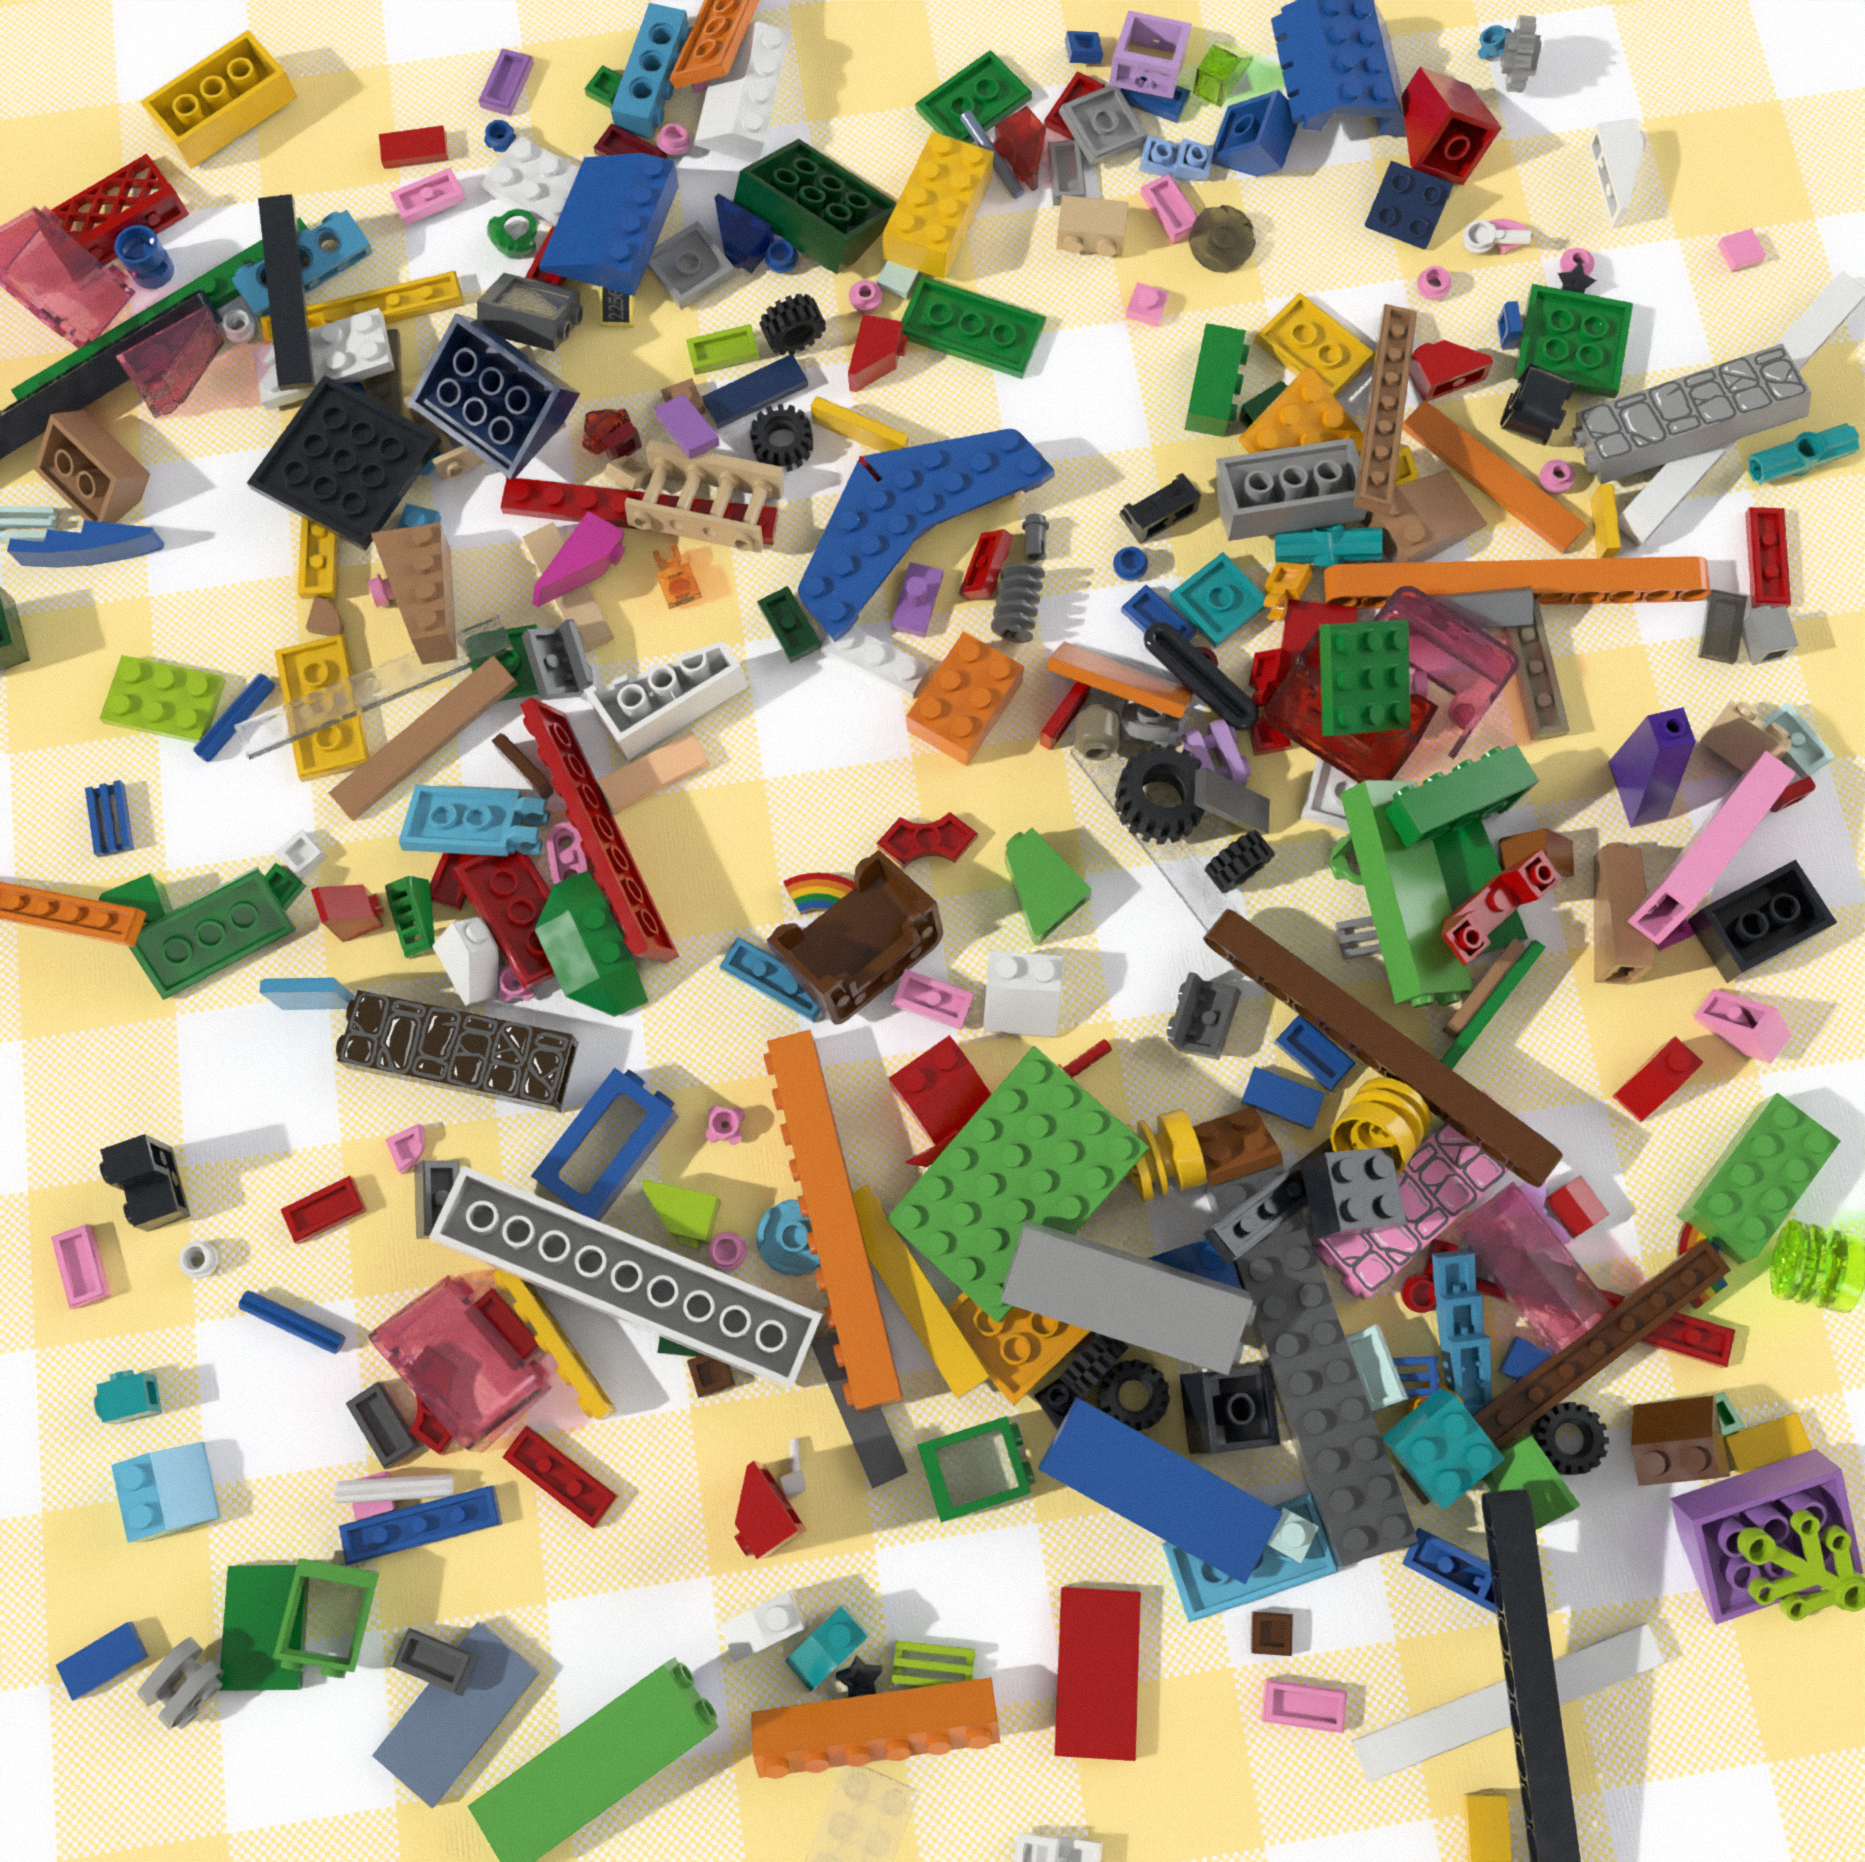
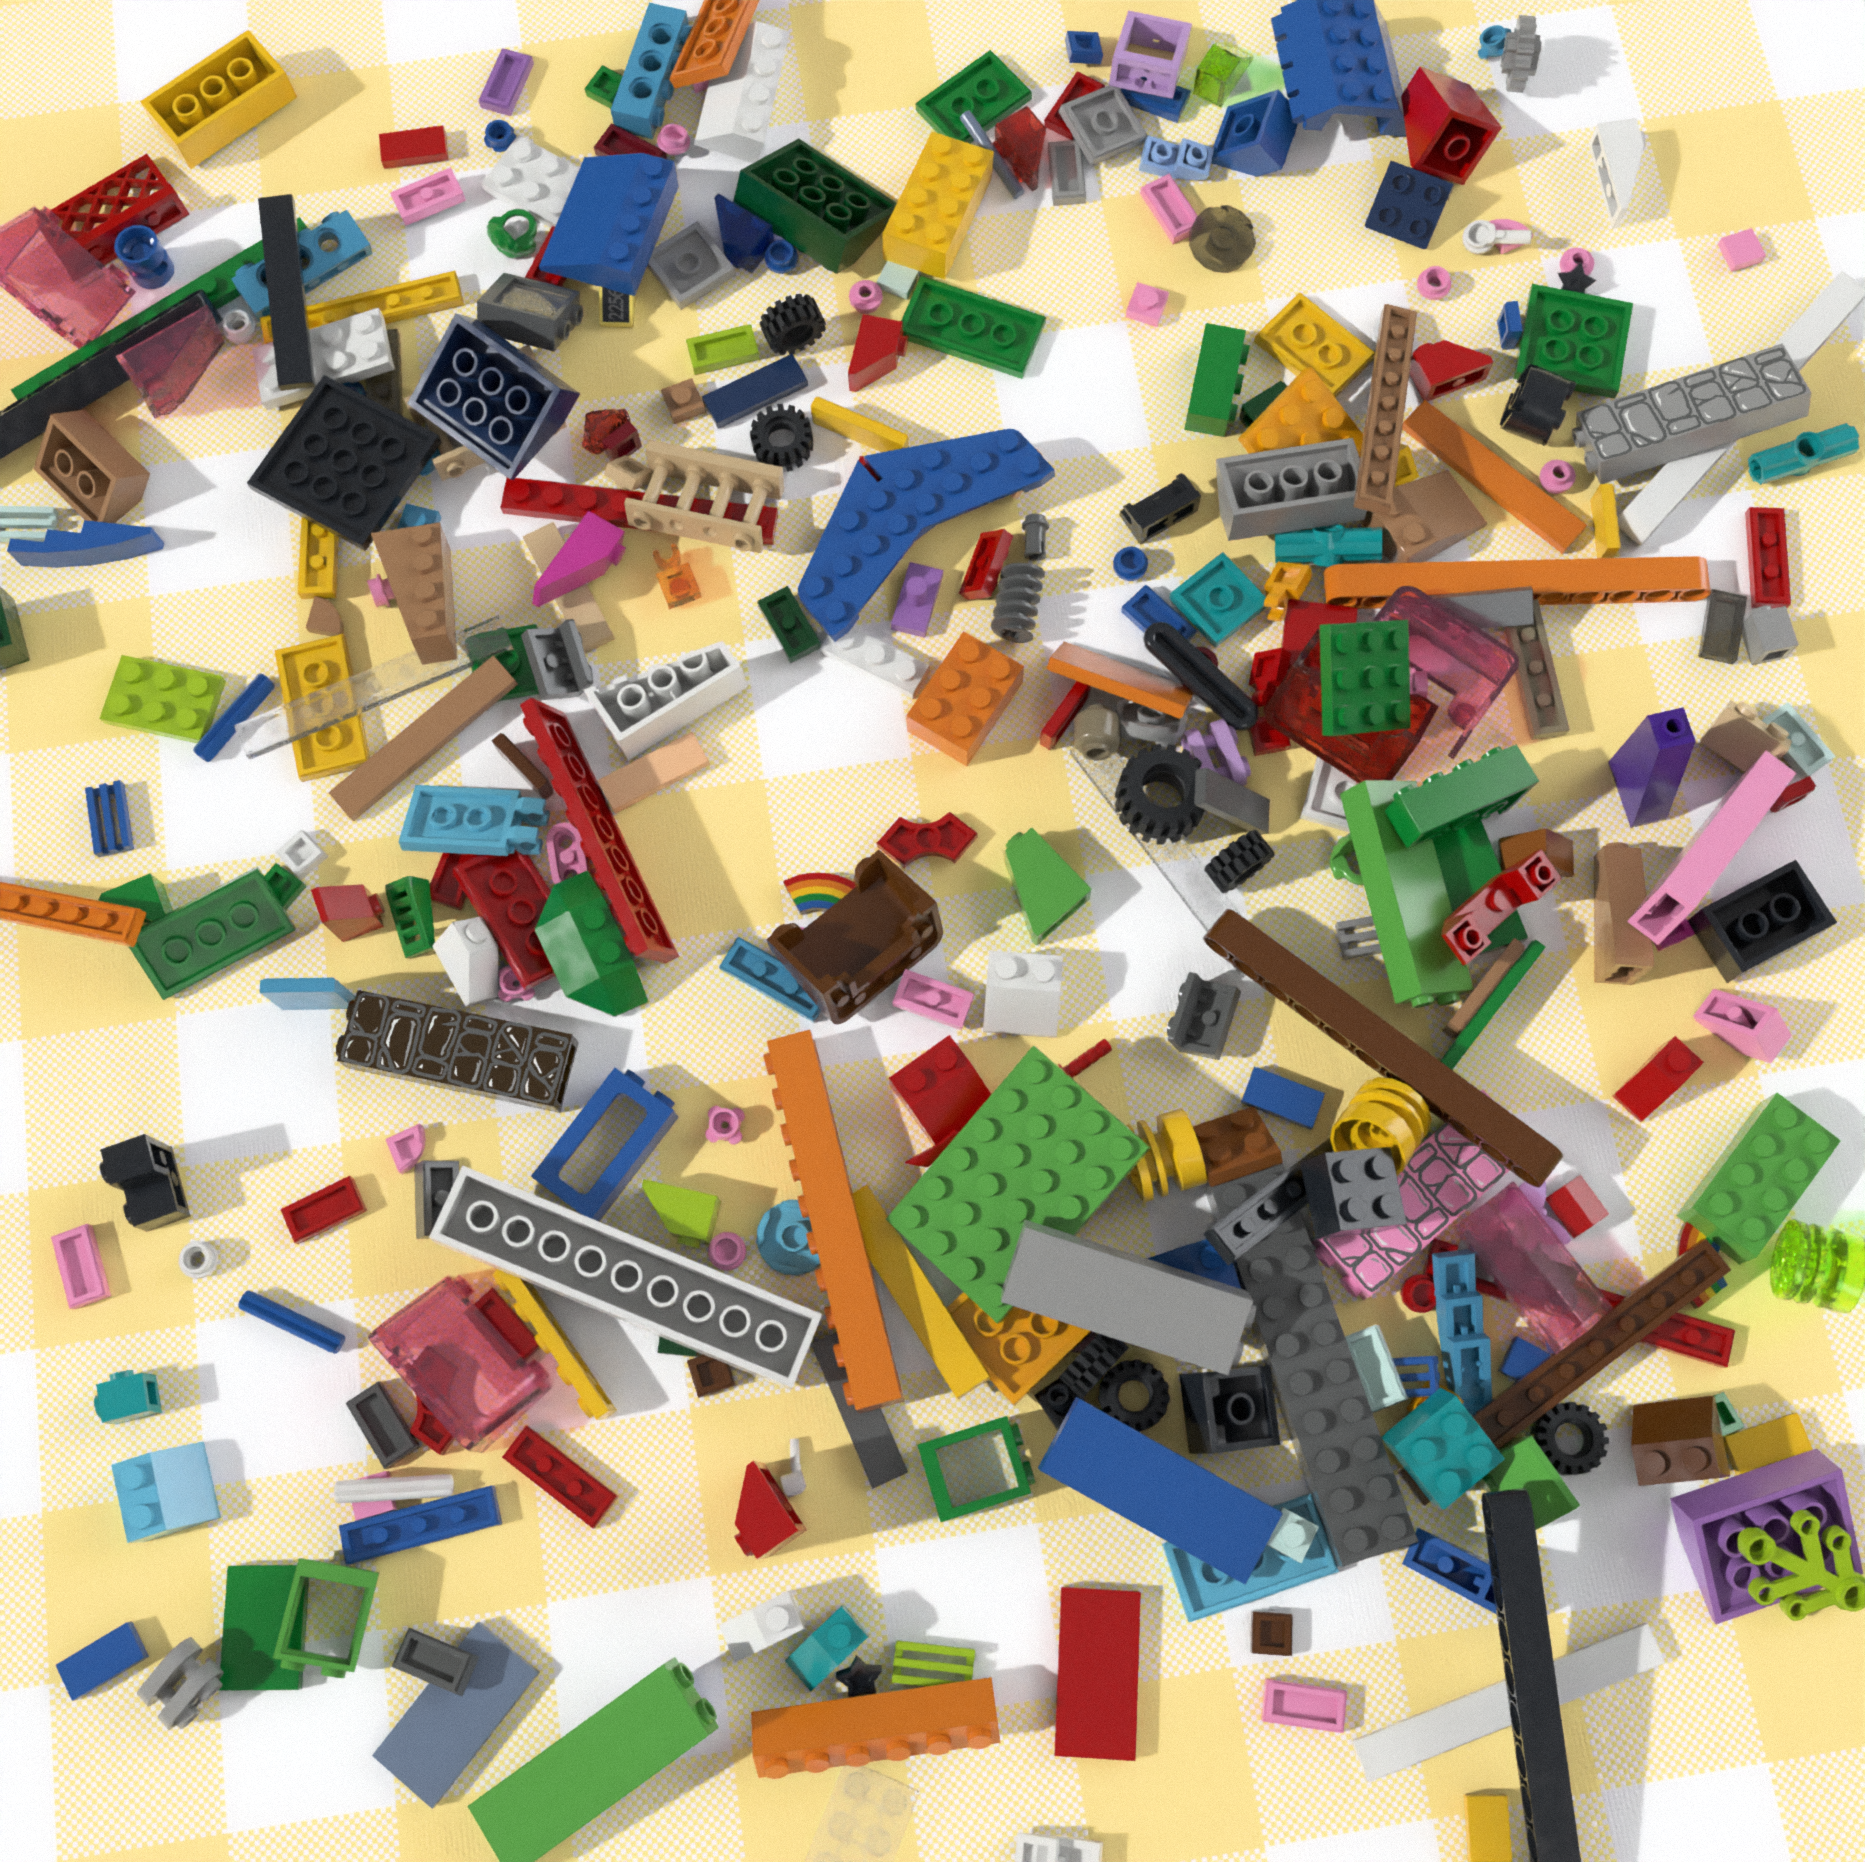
medium lavender tile [654,394,720,459] -> none
tan brick [1056,195,1129,256] -> none
blue tile [1274,1015,1356,1092] -> none

